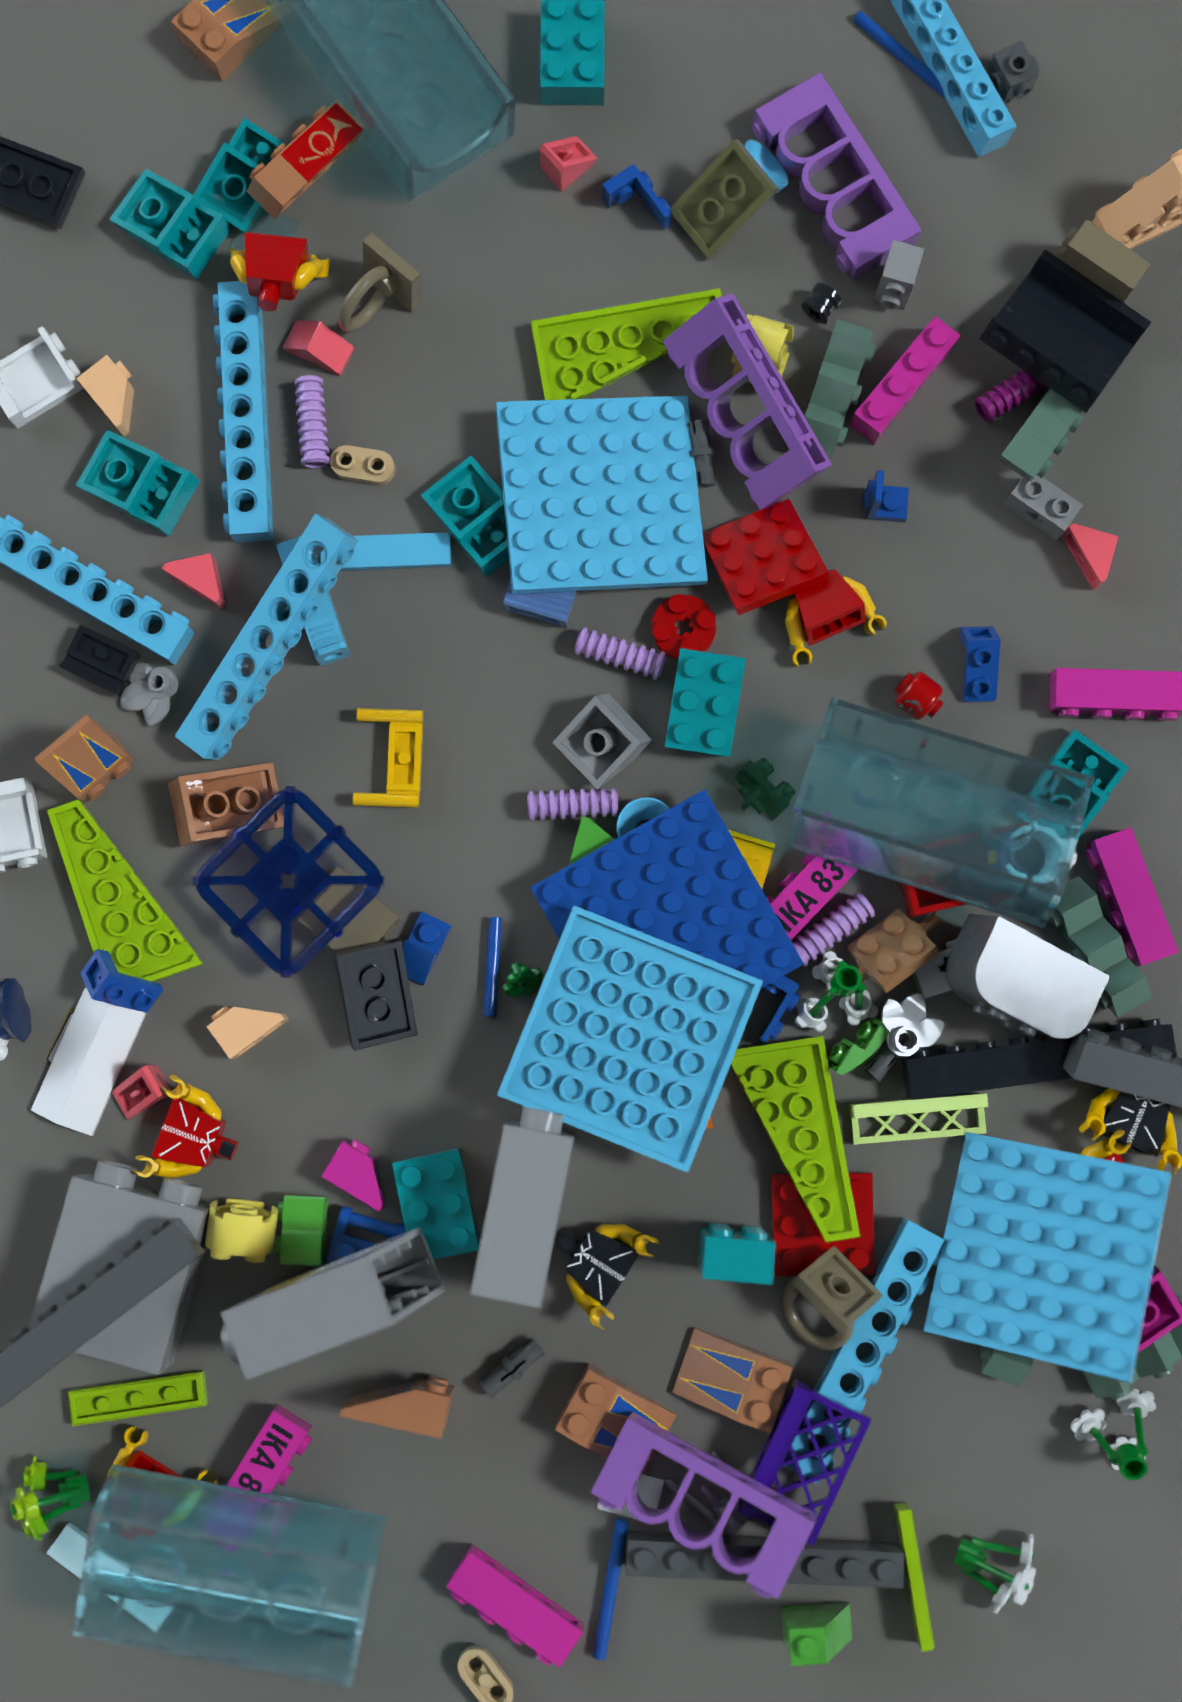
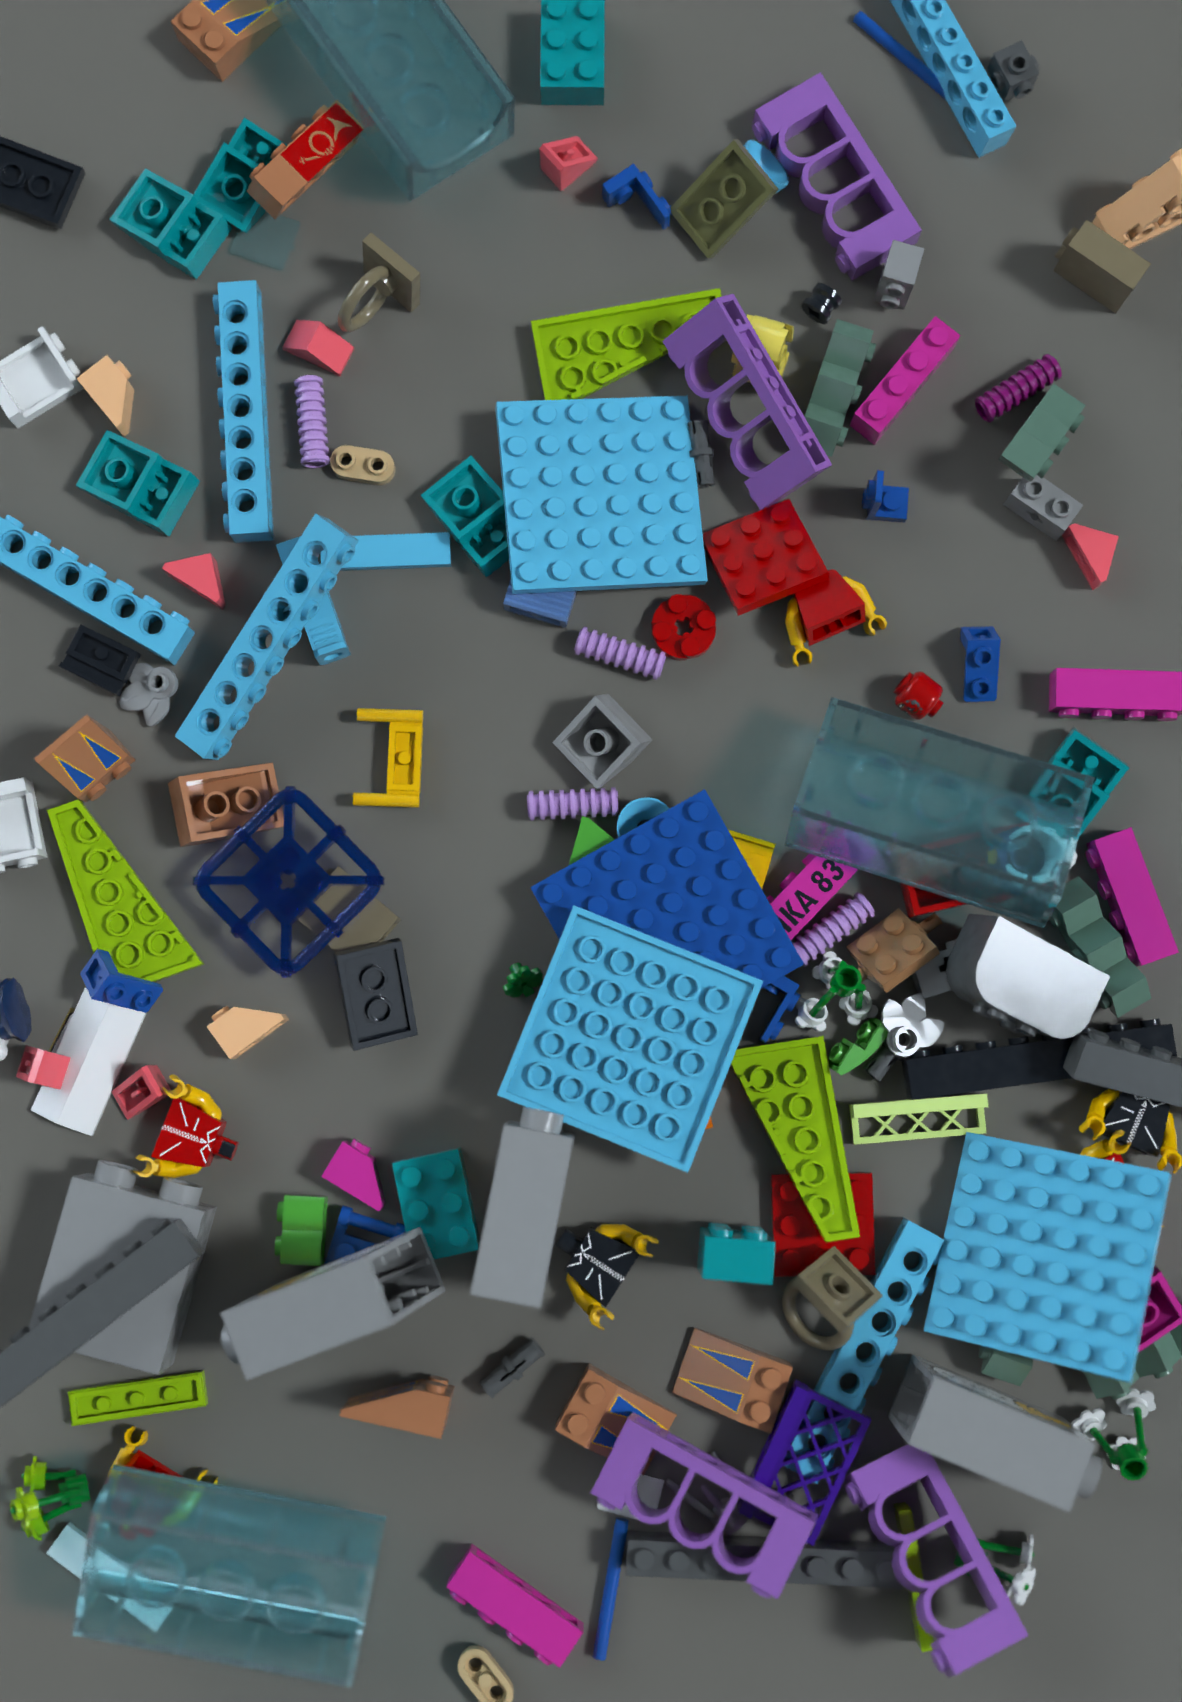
dark pink brick [199,1404,312,1552] -> none
light yellow brick [205,1198,278,1263] -> none
red torso [230,232,330,311] -> none
blue slope [403,911,452,985] -> none
blue bar [483,917,502,1017] -> none
teal brick [665,648,746,757] -> none
clear green hips [734,758,796,821] -> none
bright green slope [781,1602,852,1666] -> none
black panel [979,249,1151,413] -> none
none -> coral slope [16,1045,71,1090]
none -> medium lavender fence [845,1444,1028,1678]
none -> light grey brick [888,1354,1102,1512]

